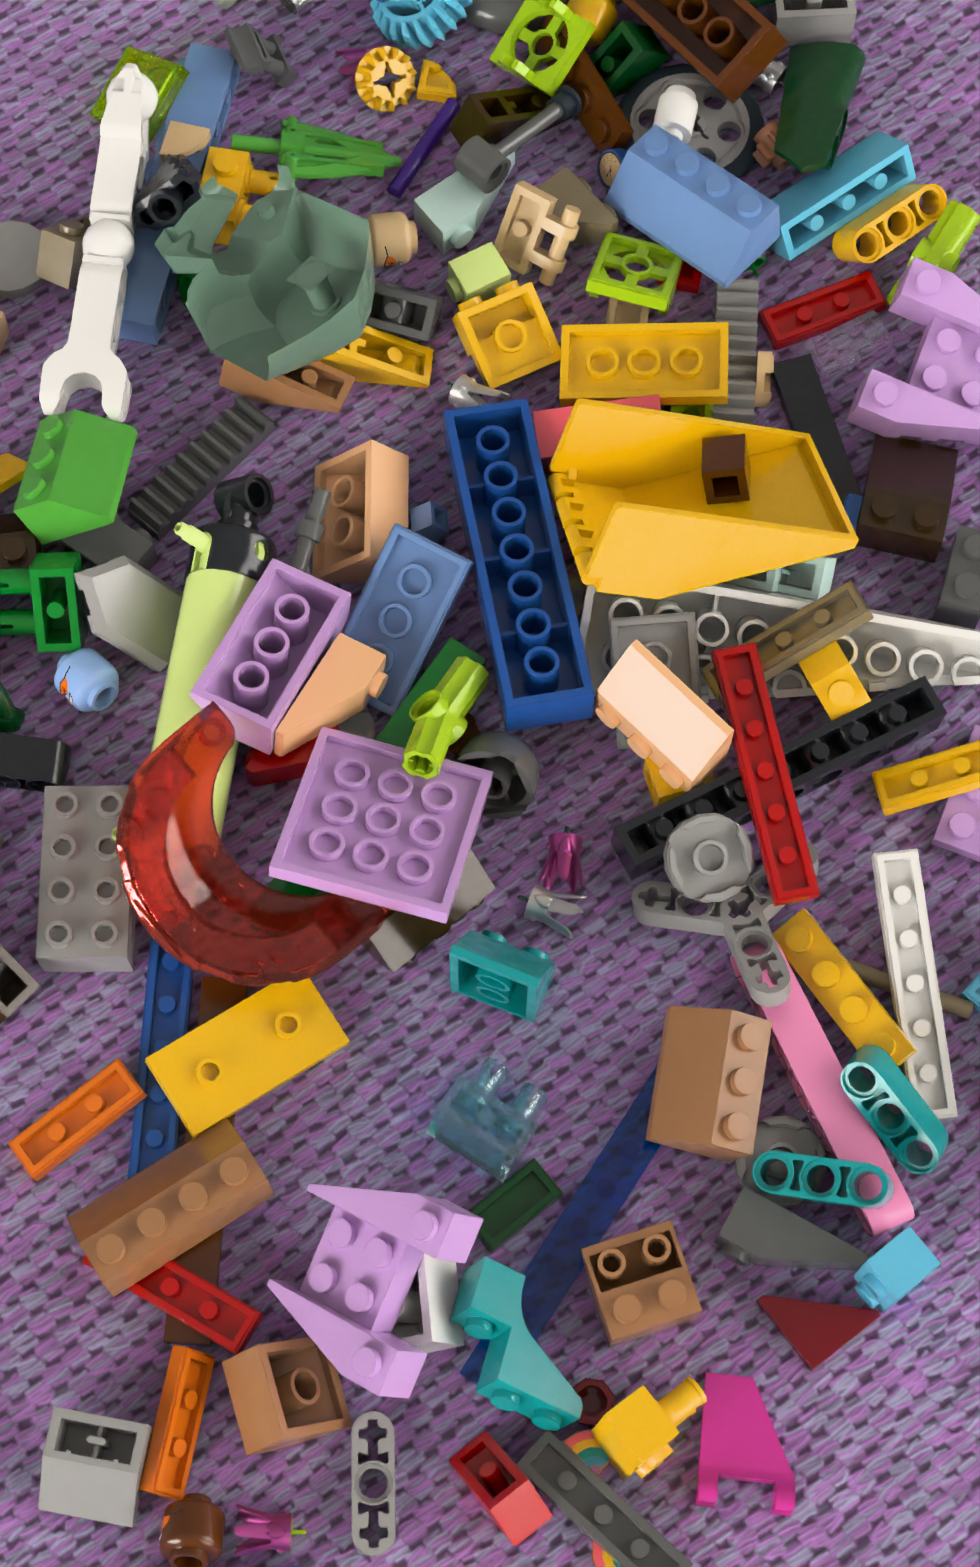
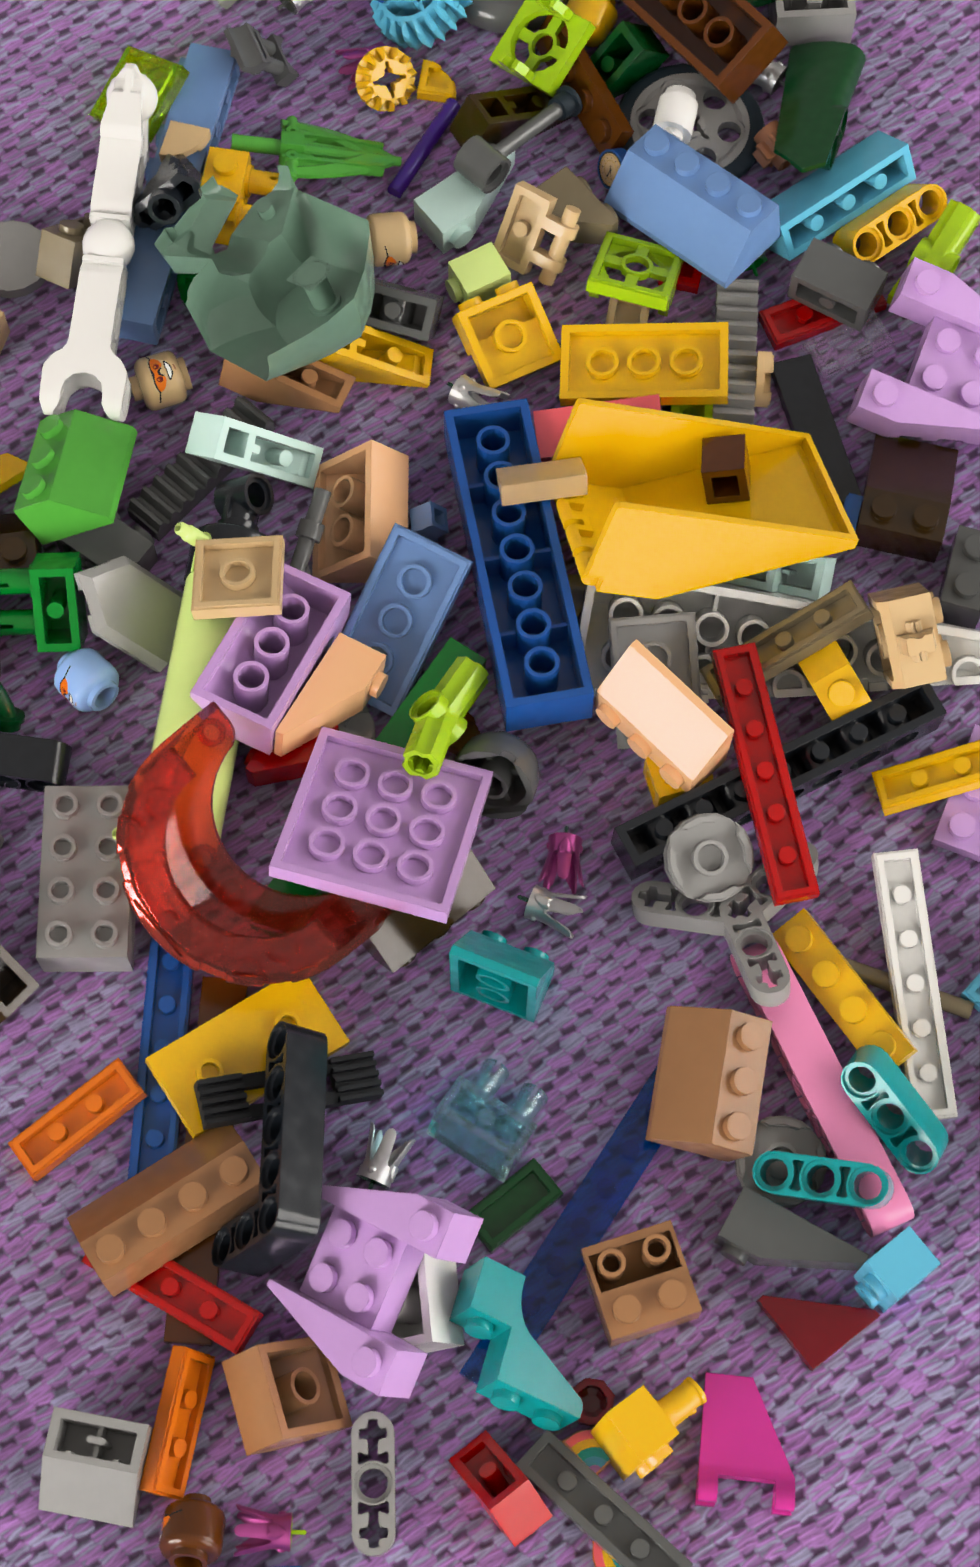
none -> tan head [128,350,193,411]
none -> light aqua slope [185,411,324,489]
none -> tan tile [191,535,285,620]
none -> black container [194,1050,384,1130]
none -> black beam [211,1021,328,1277]
none -> flat silver piece [356,1122,416,1190]
none -> tan slope [496,457,588,506]
none -> dark grey brick [787,237,888,332]
none -> tan hinge [867,582,952,689]

